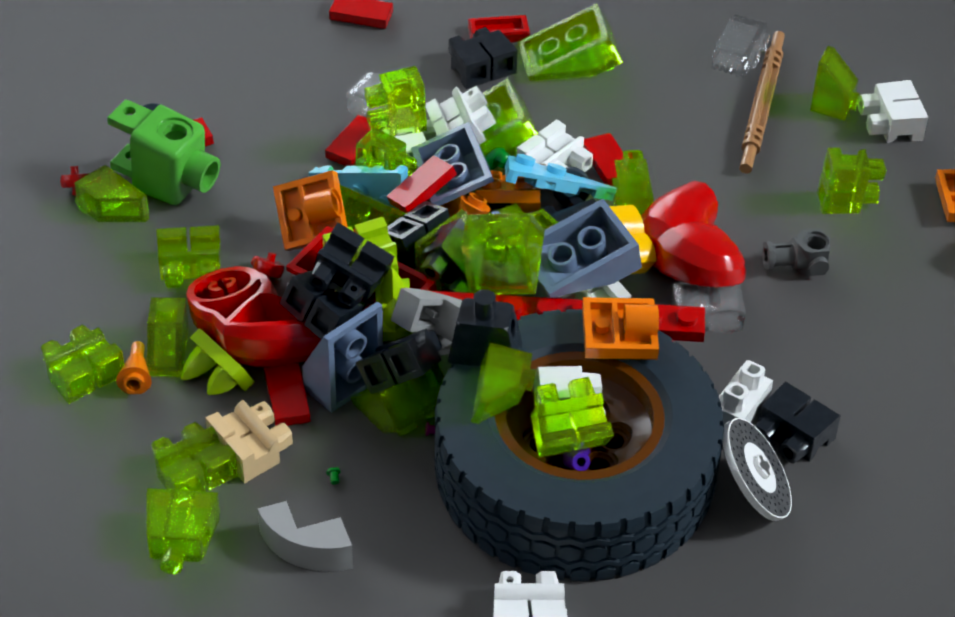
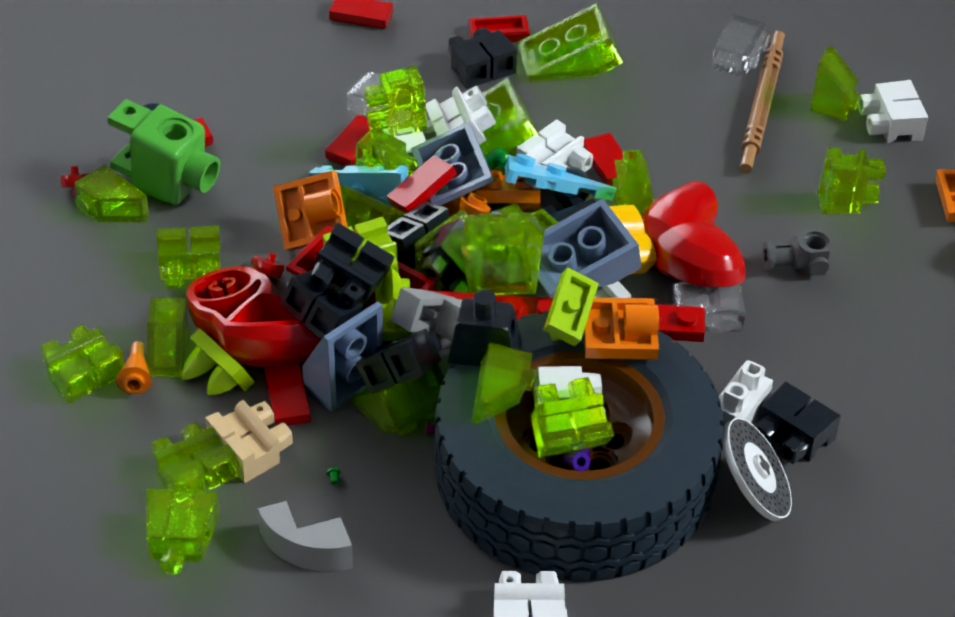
none -> lime tile [543,267,599,346]

